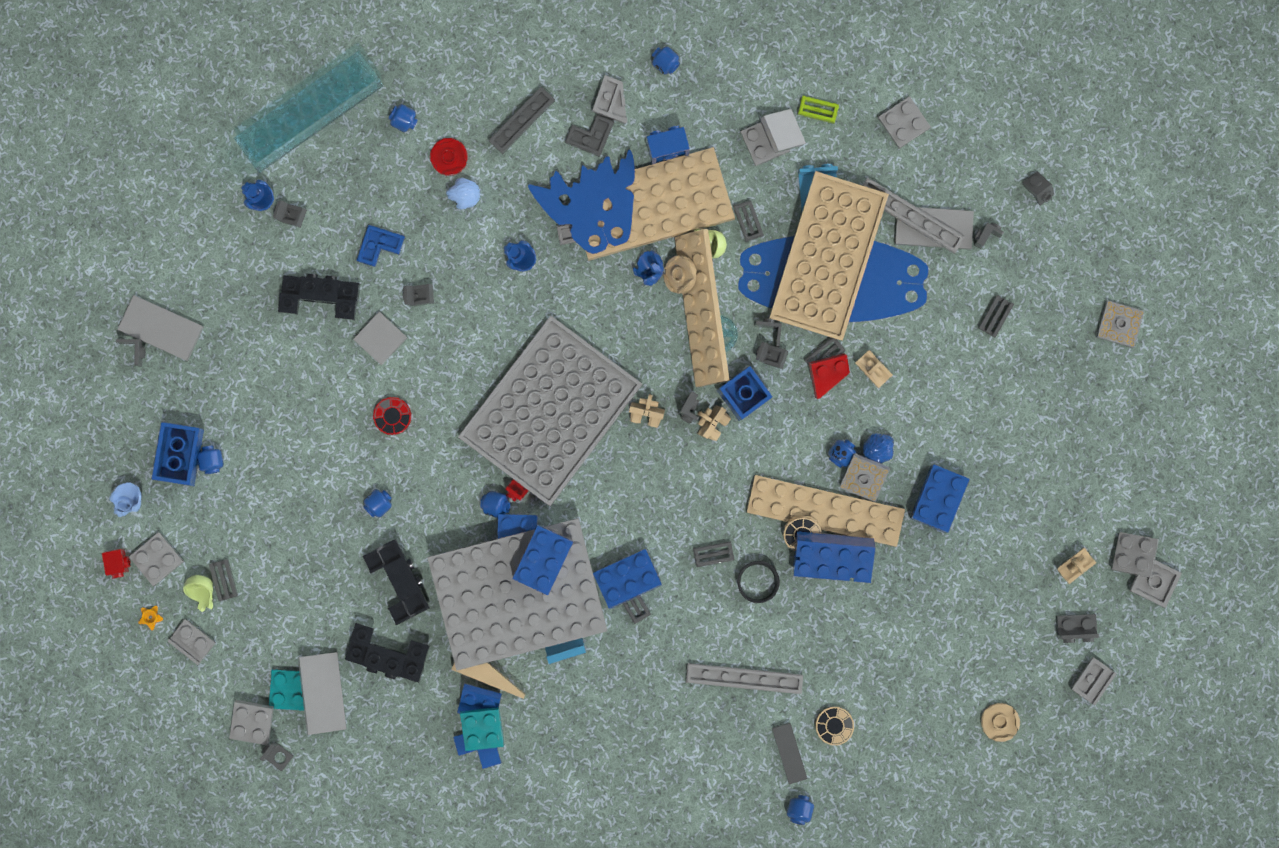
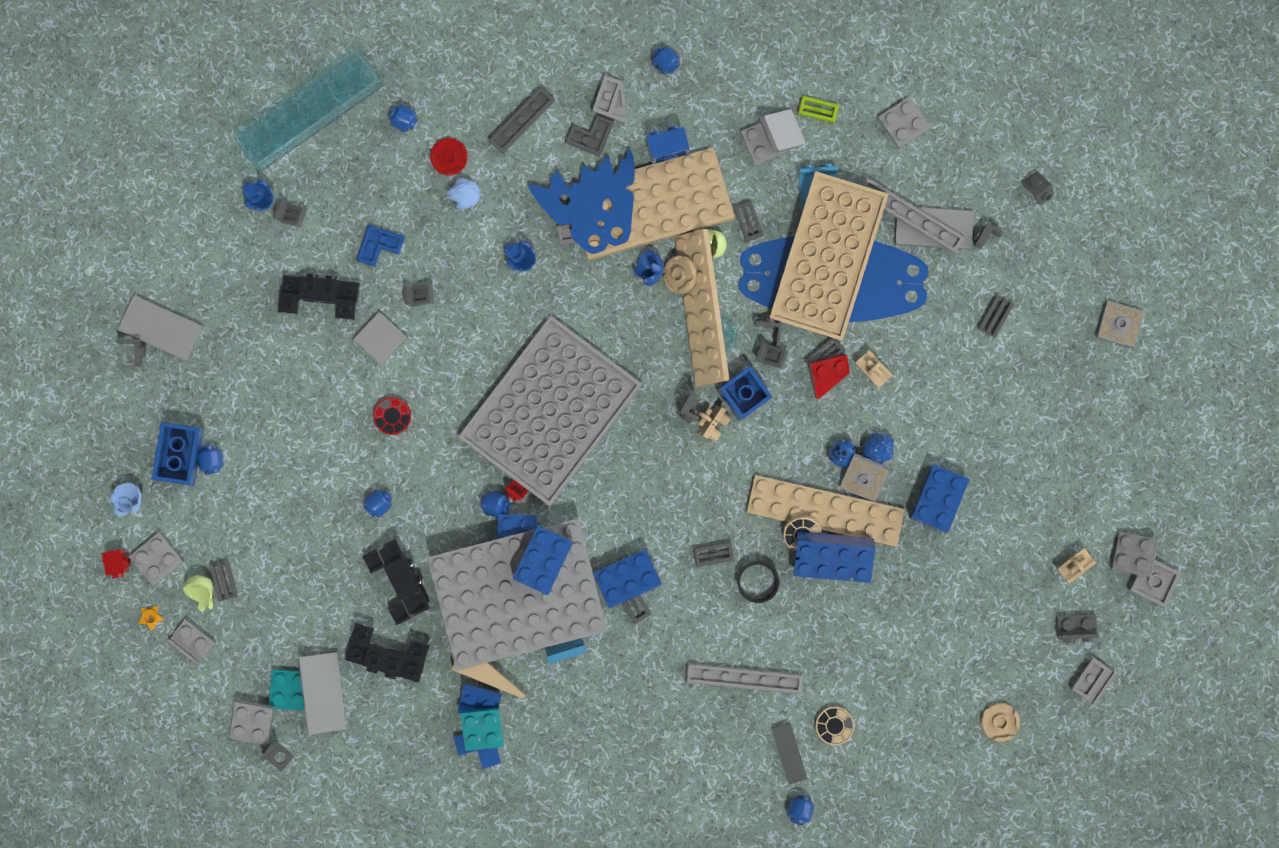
tan hips [629,394,665,428] -> none

